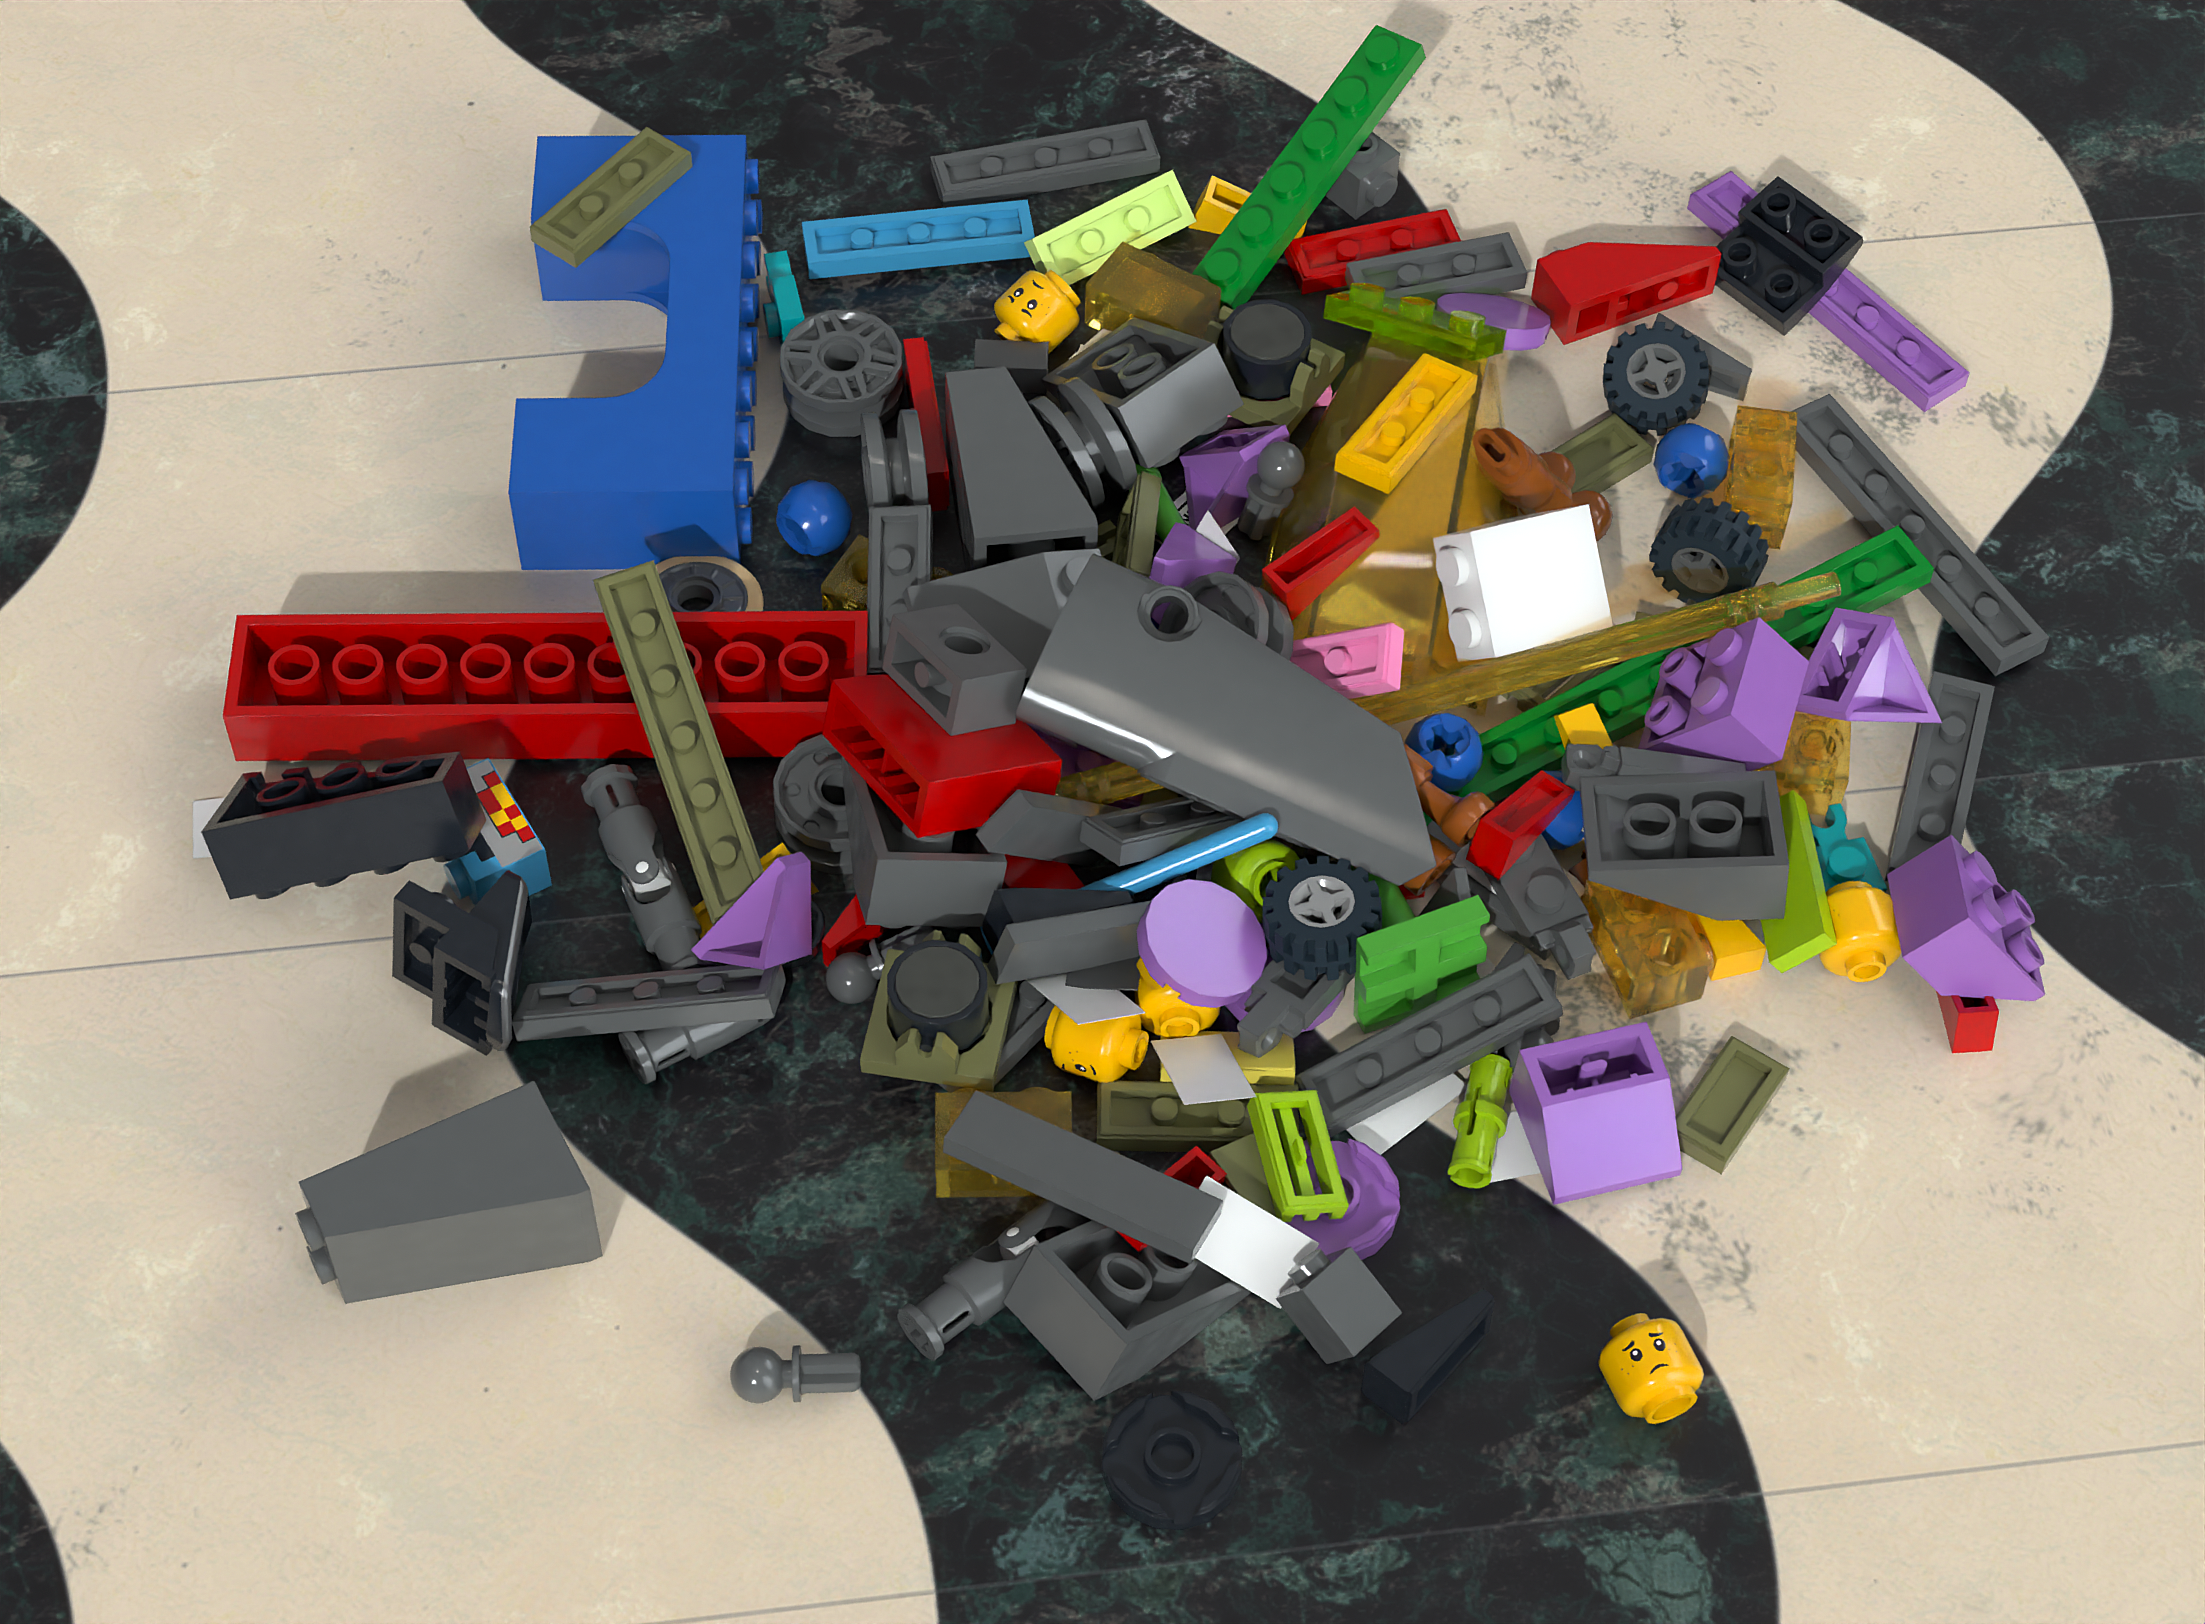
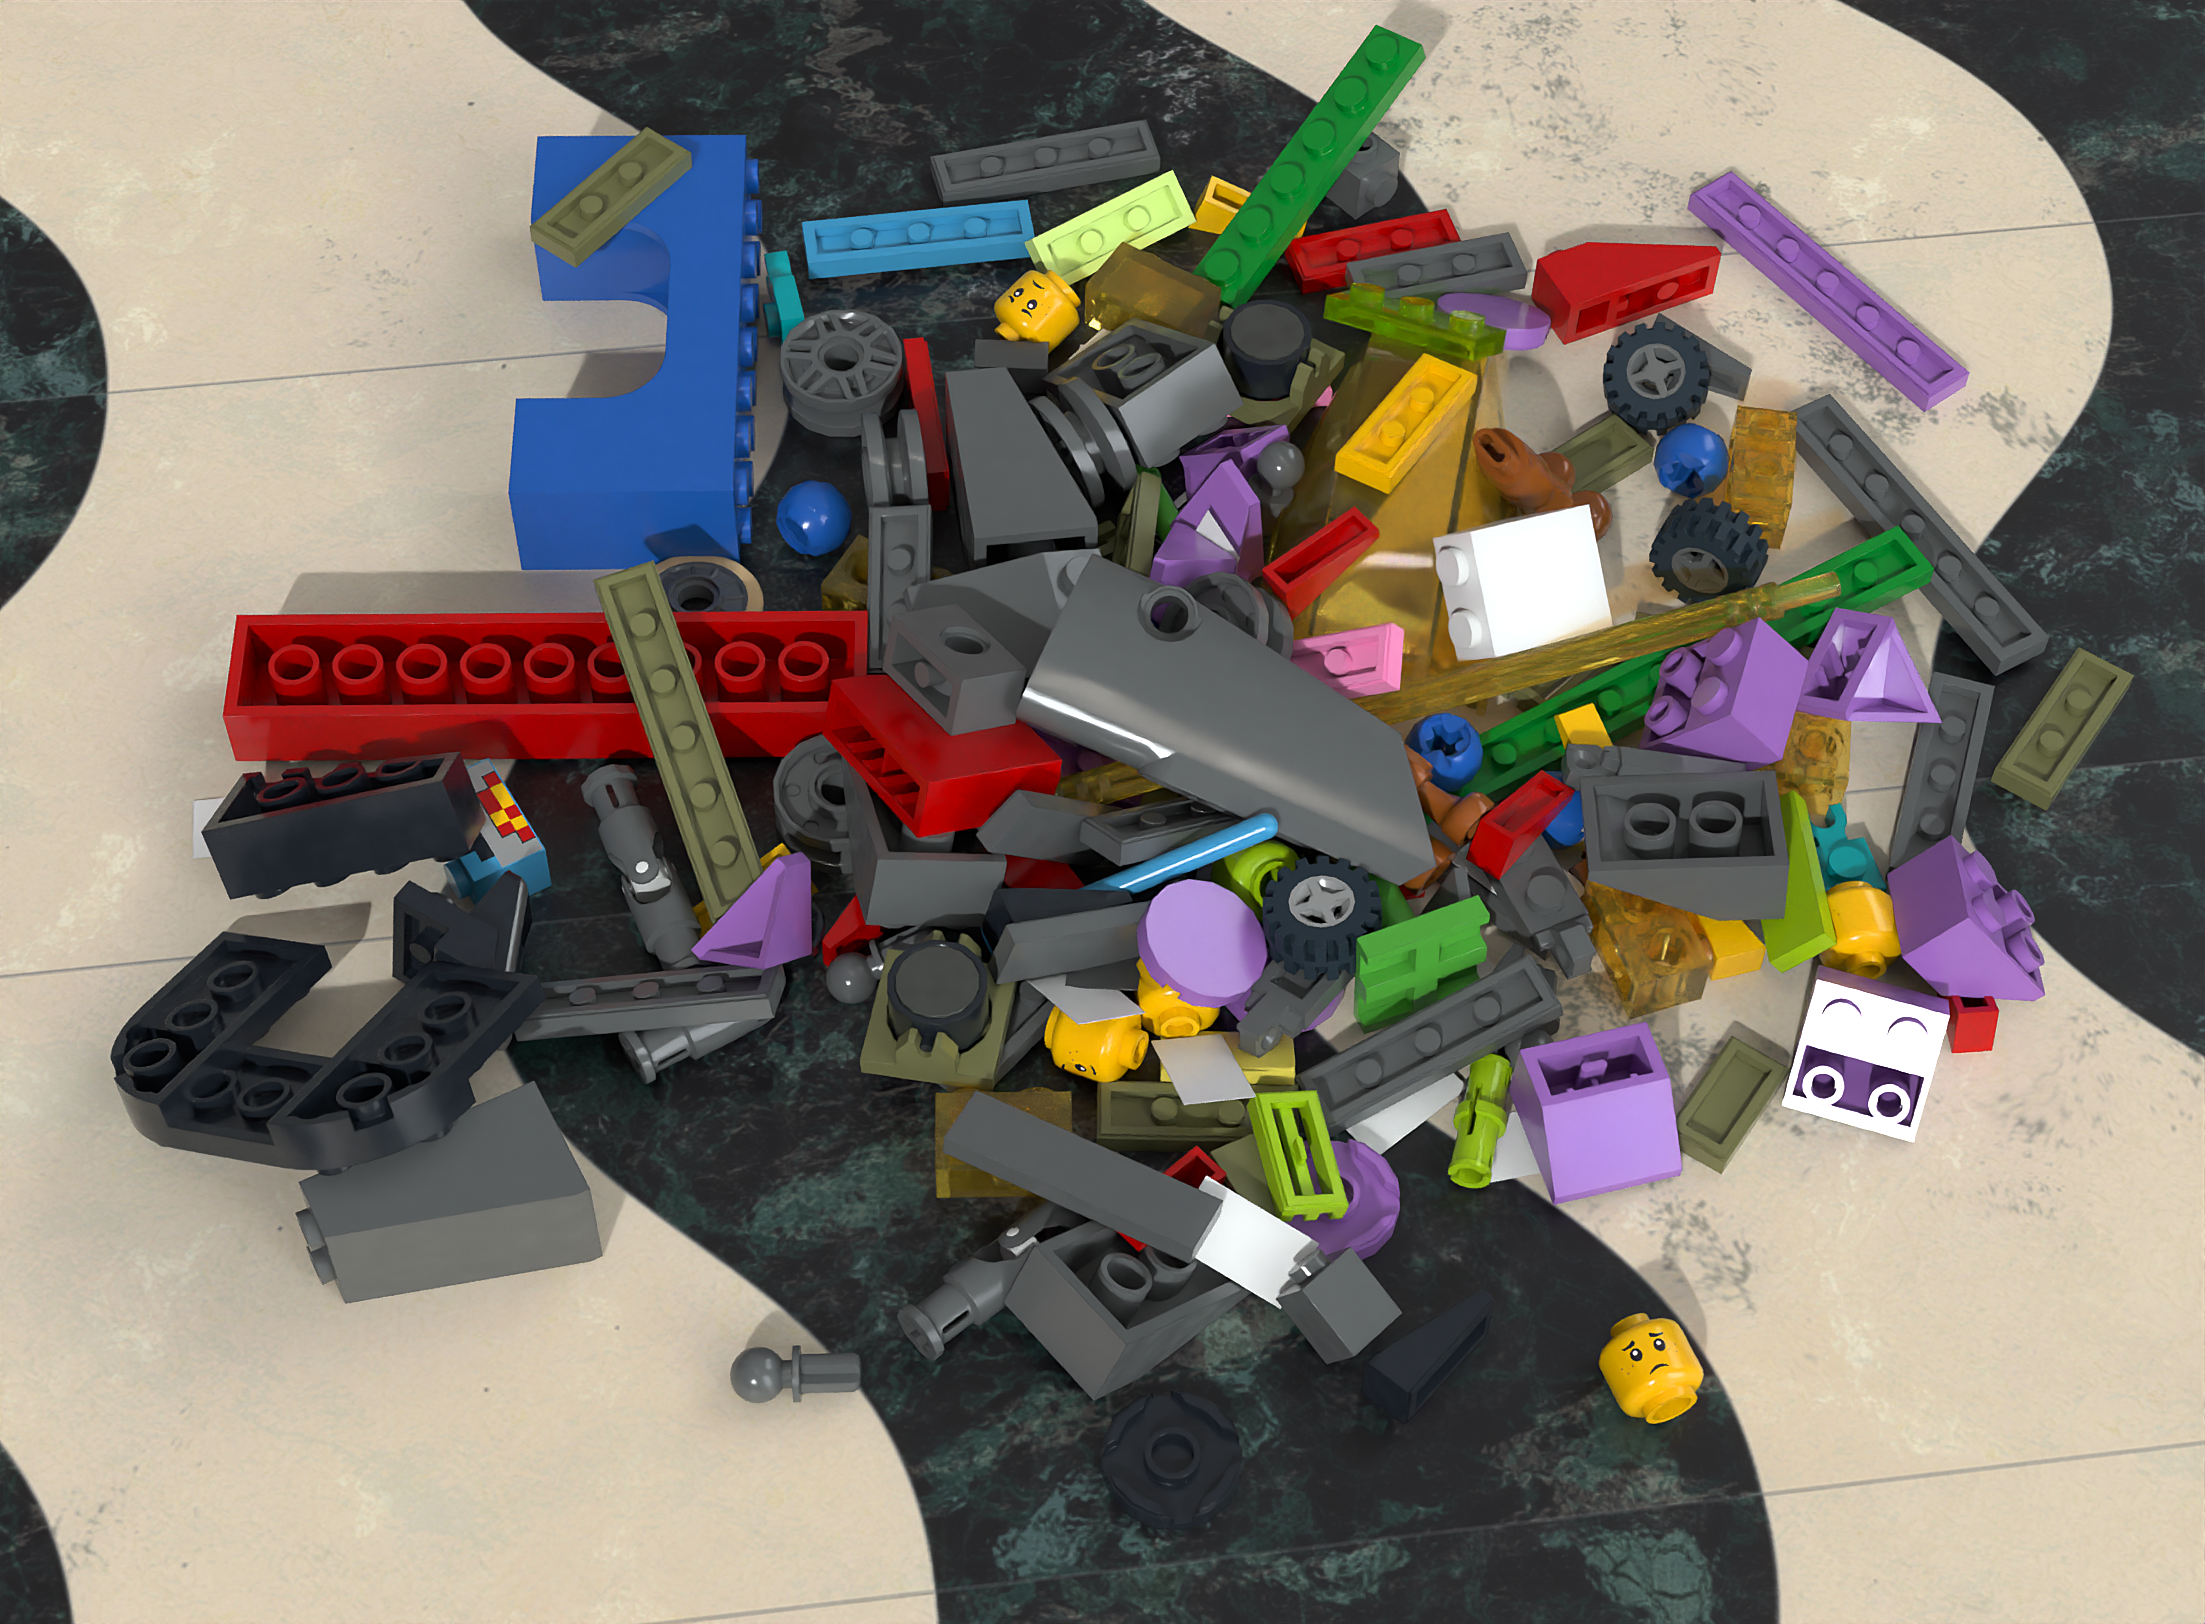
black slope [1715,176,1863,336] -> none
none -> black plate [110,931,546,1176]
none -> medium lavender slope [1170,459,1264,583]
none -> slope [1782,965,1950,1142]
none -> olive tile [1991,647,2134,811]

